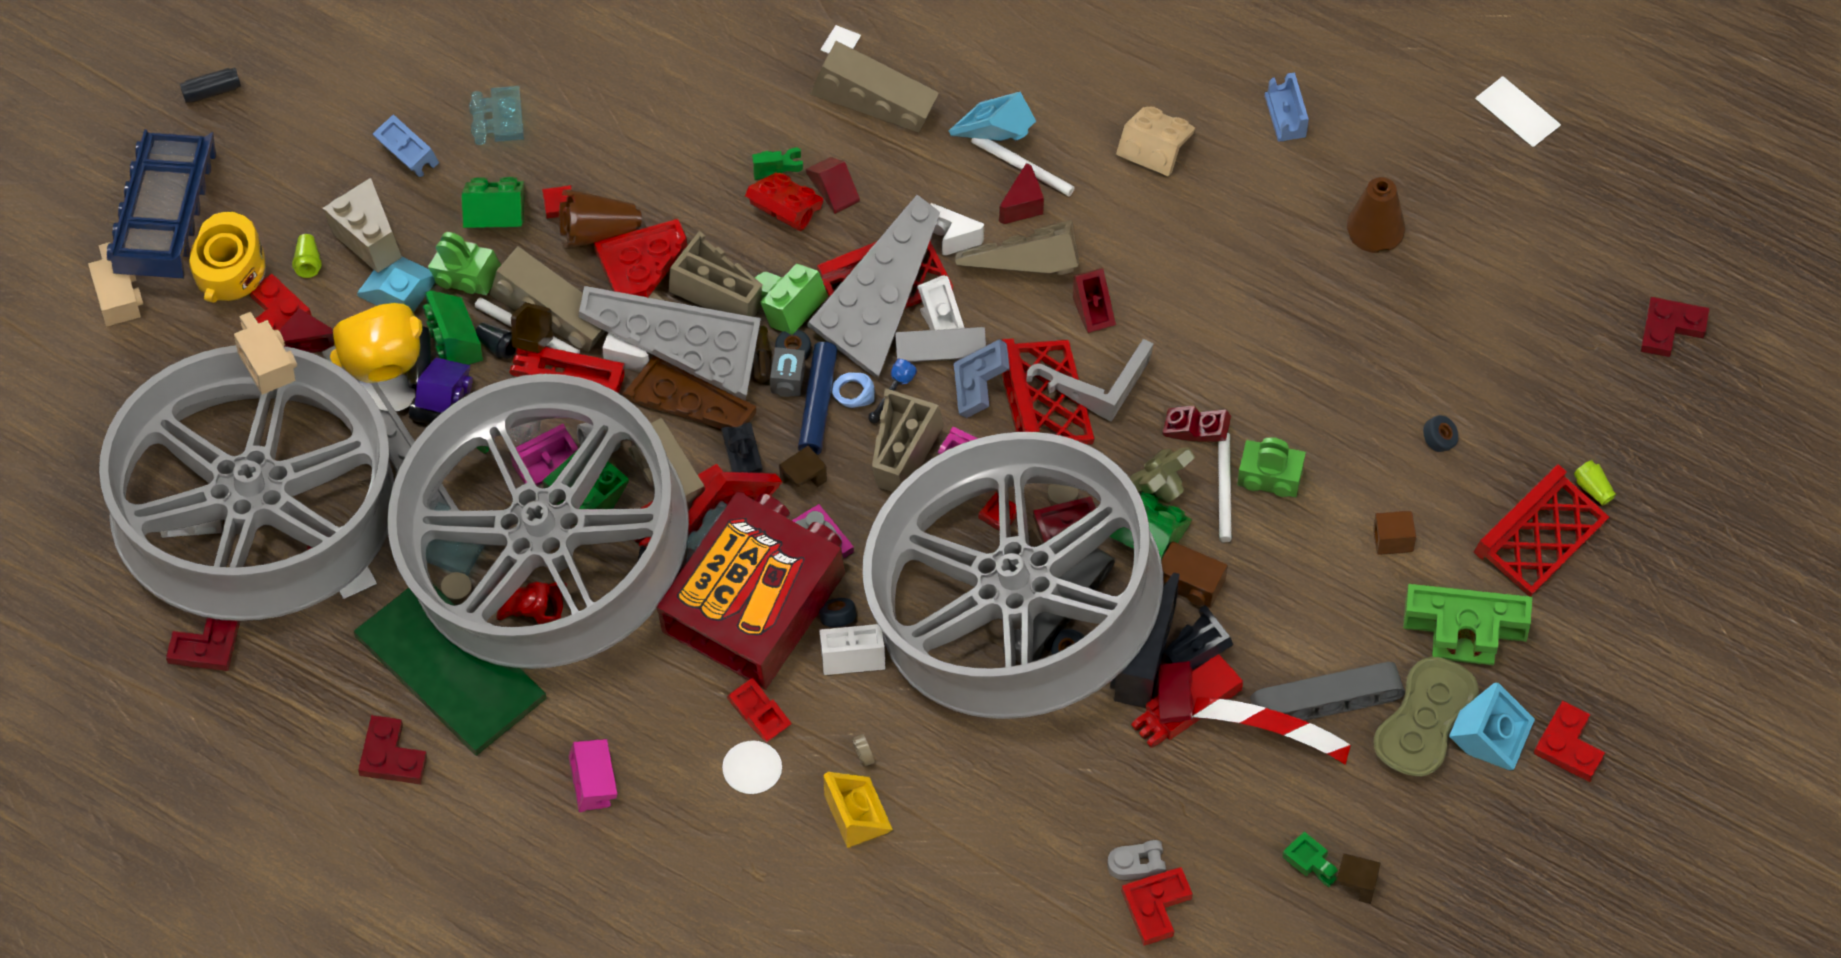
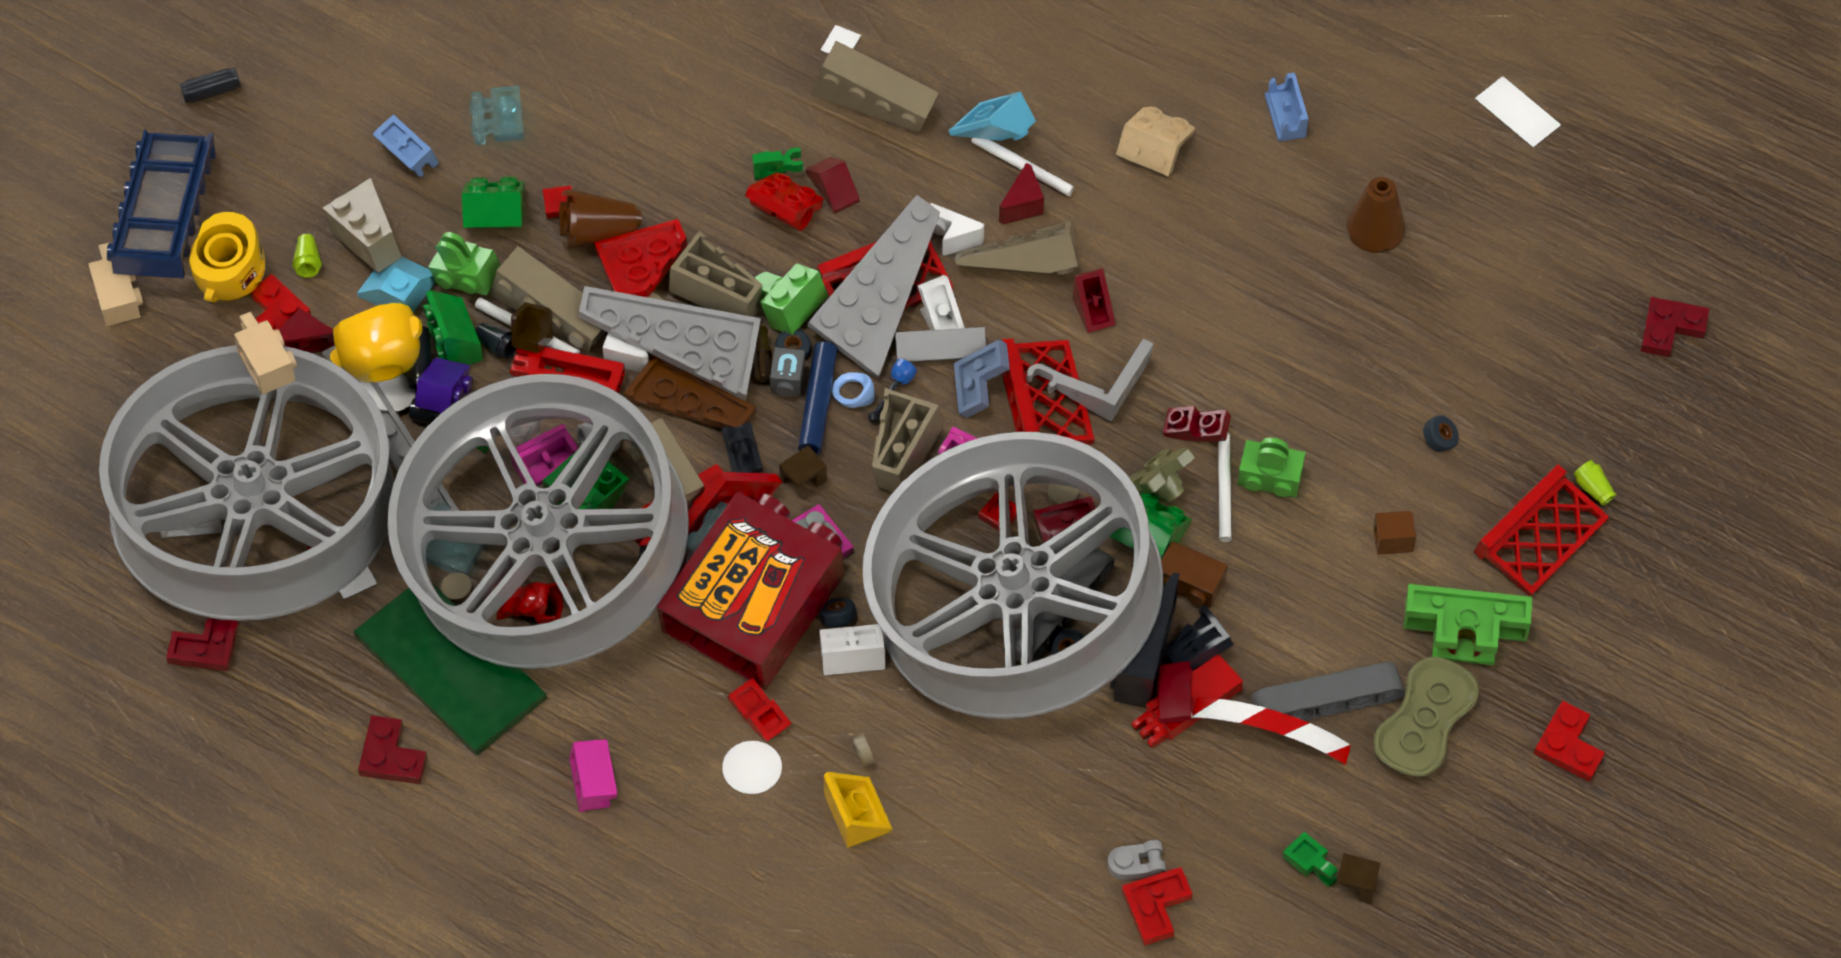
medium azure slope [1449,683,1535,770] -> none

